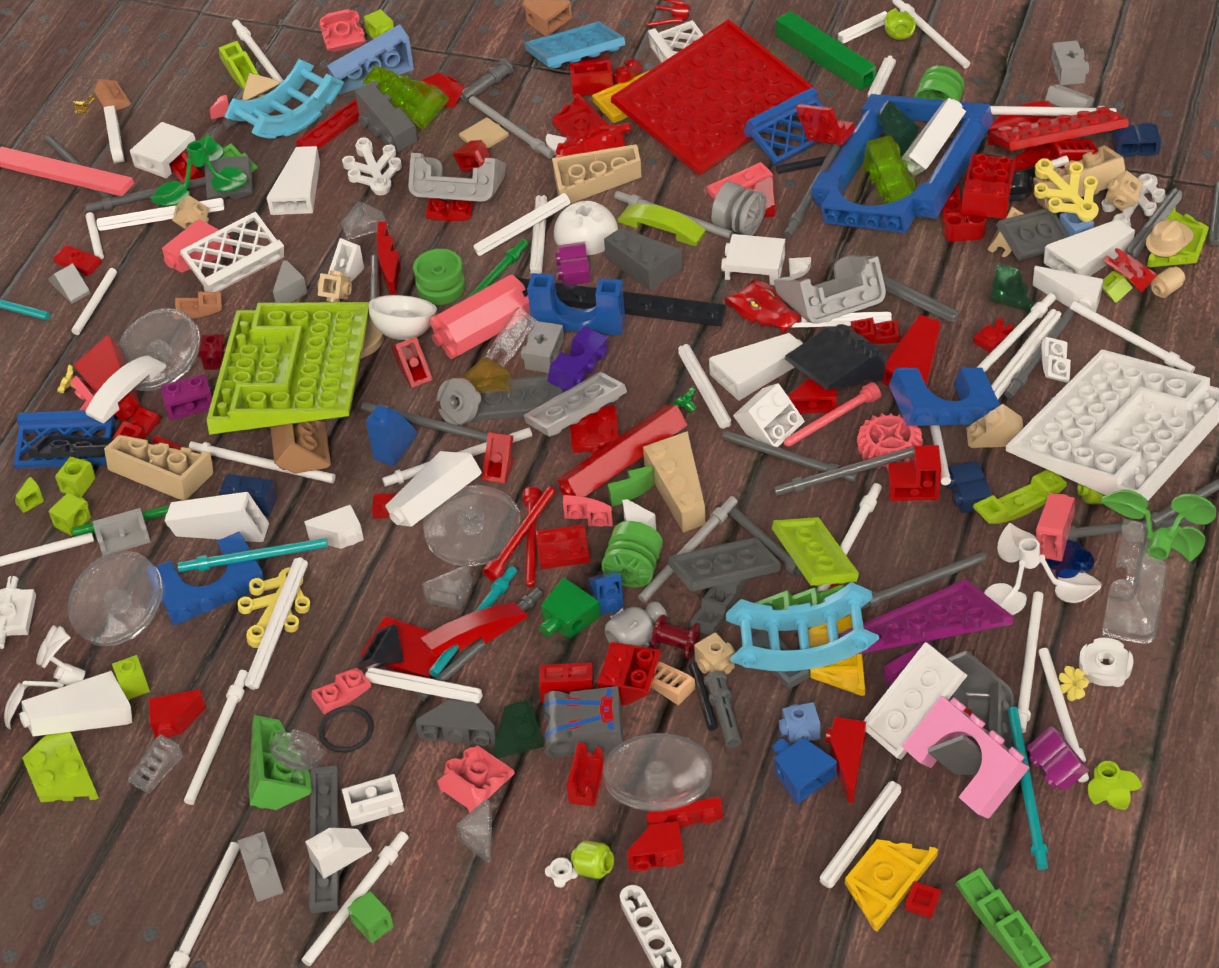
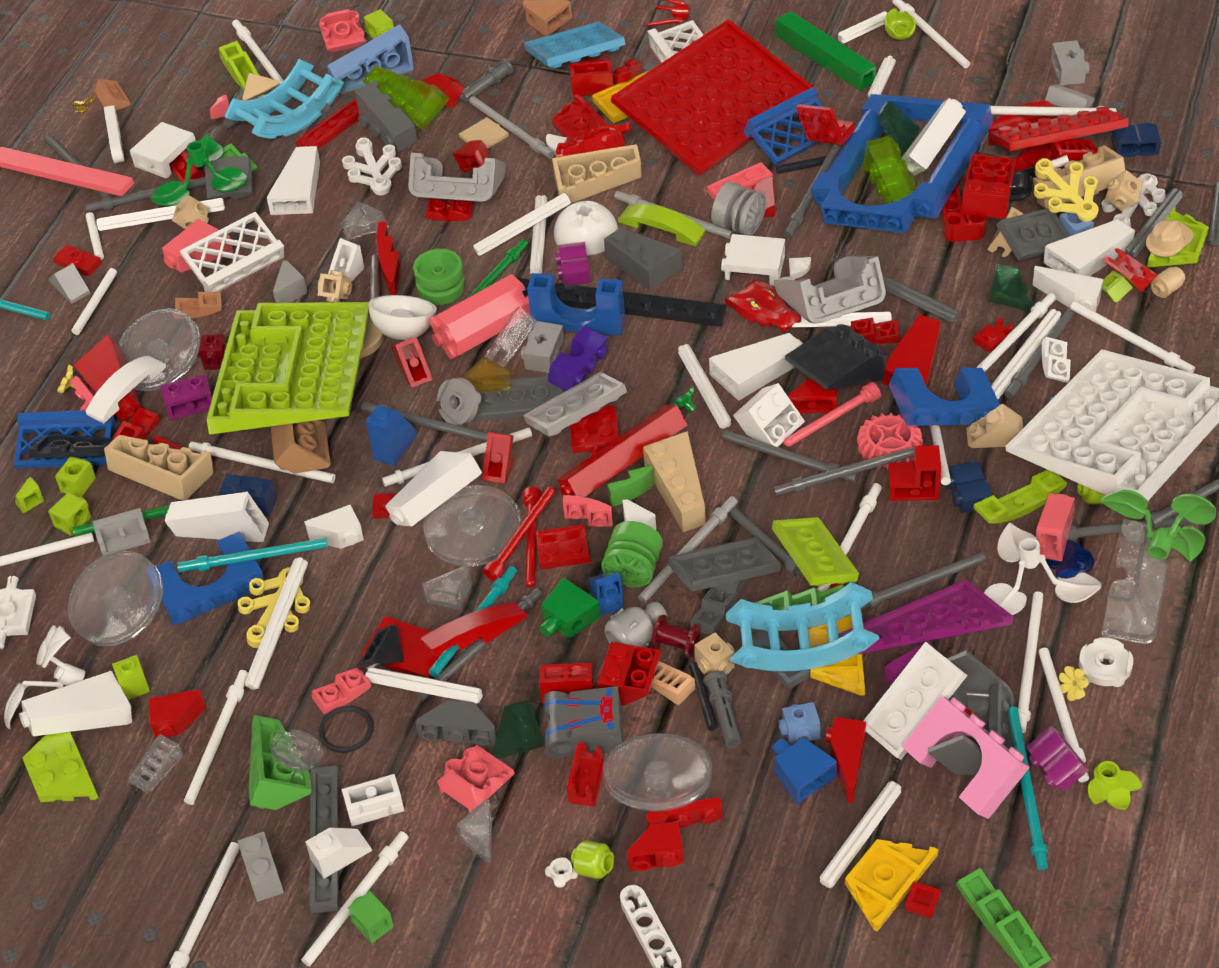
bright green wheel [913,66,965,122] -> none

